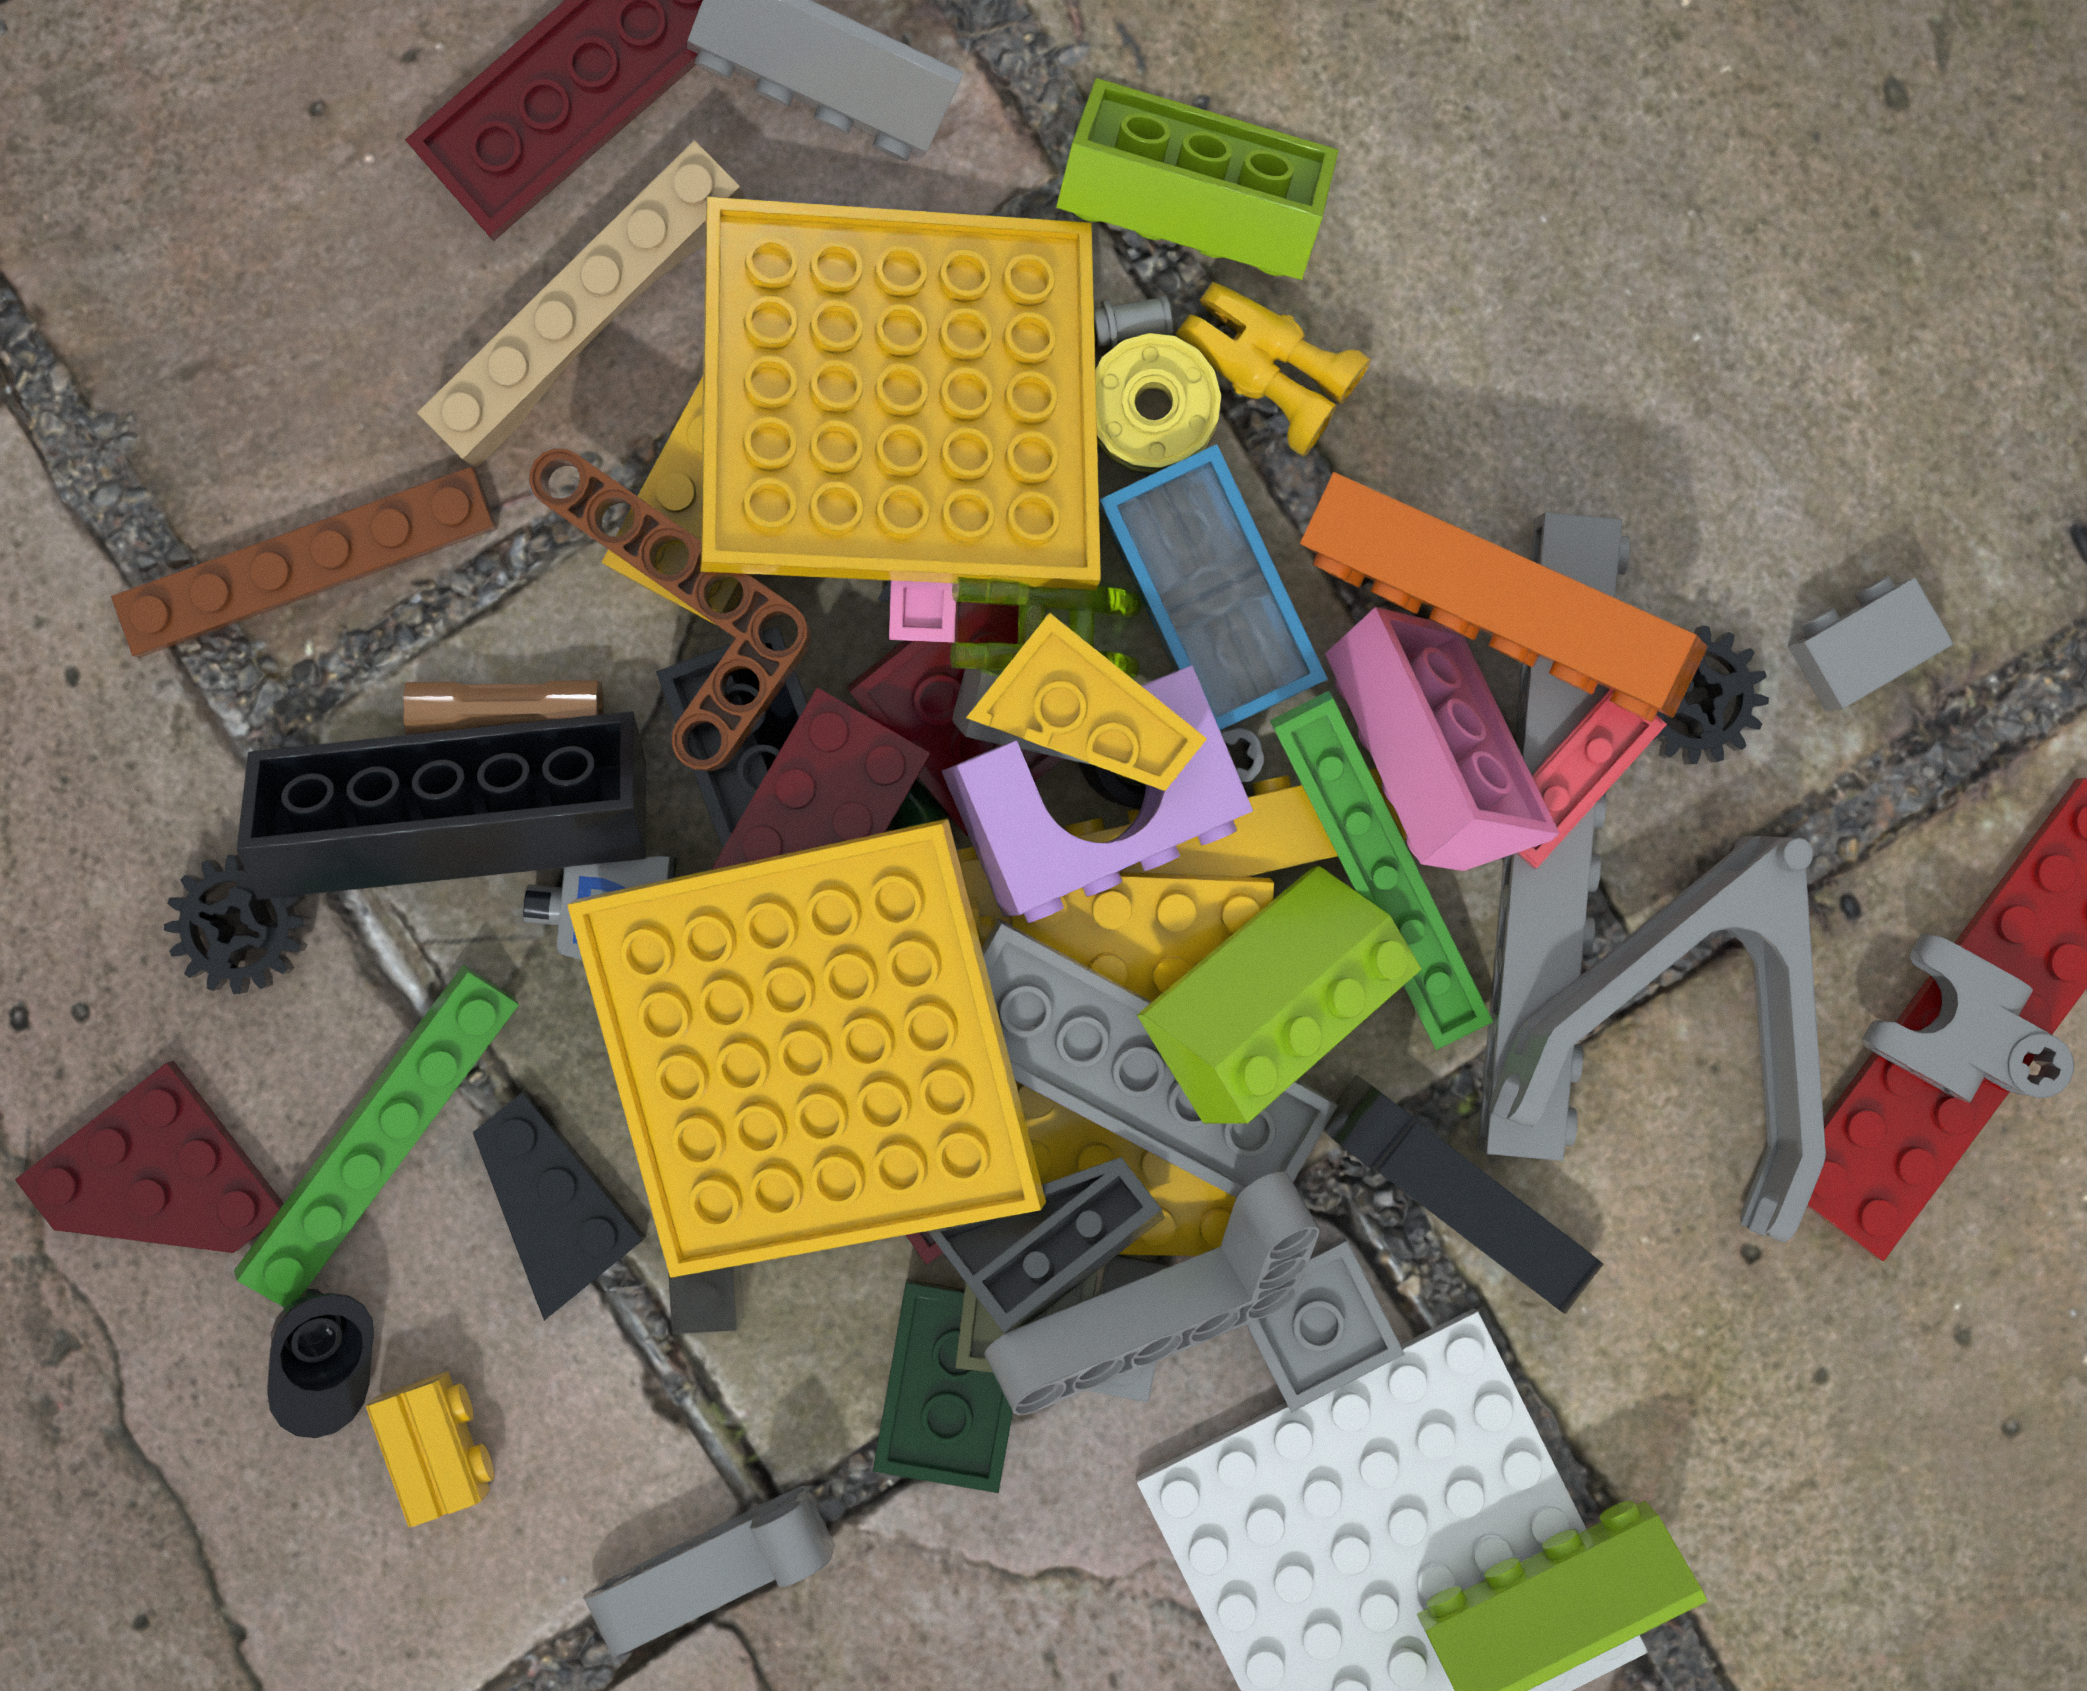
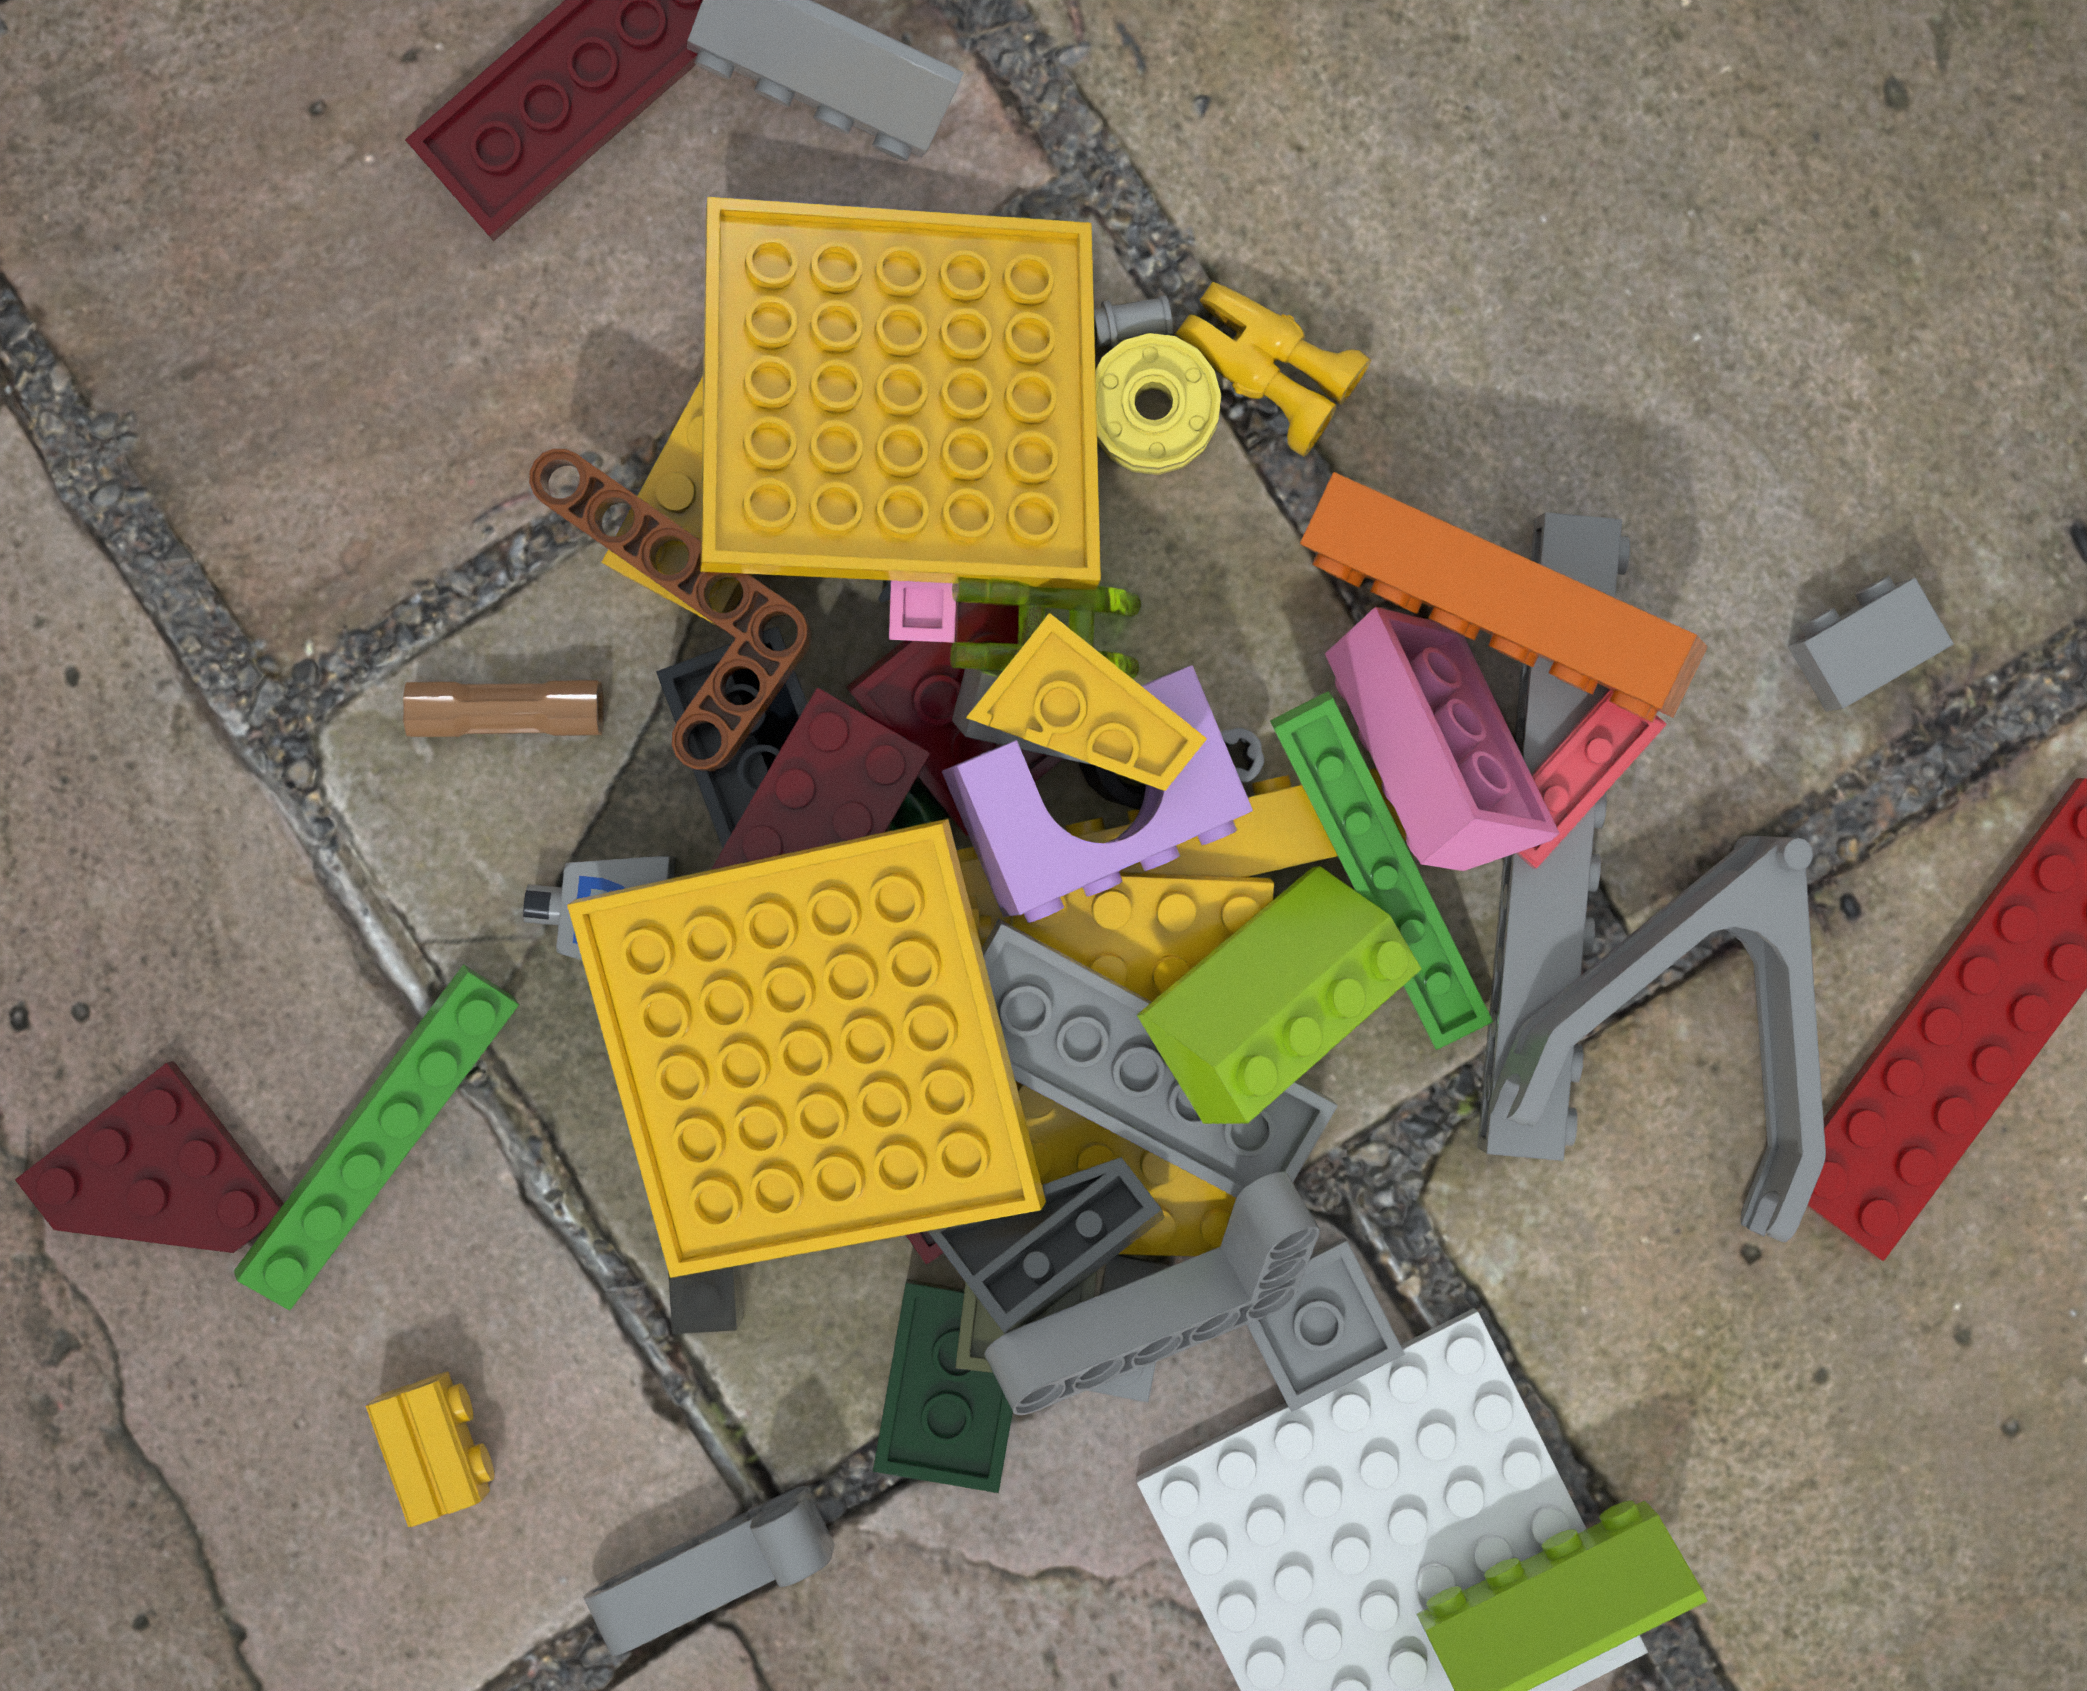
dark orange plate [111,466,497,658] -> none
black gear [164,855,311,994] -> none
black brick [237,711,646,900] -> none
black piece [267,1288,374,1438] -> none
tan arch [417,140,745,469] -> none
black wing [473,1090,646,1321] -> none
lime slope [1056,78,1339,280] -> none
clear brick [1099,444,1328,730] -> none
black beam [1323,1075,1604,1314] -> none
black gear [1653,626,1769,765] -> none
light grey piece [1862,934,2074,1103] -> none

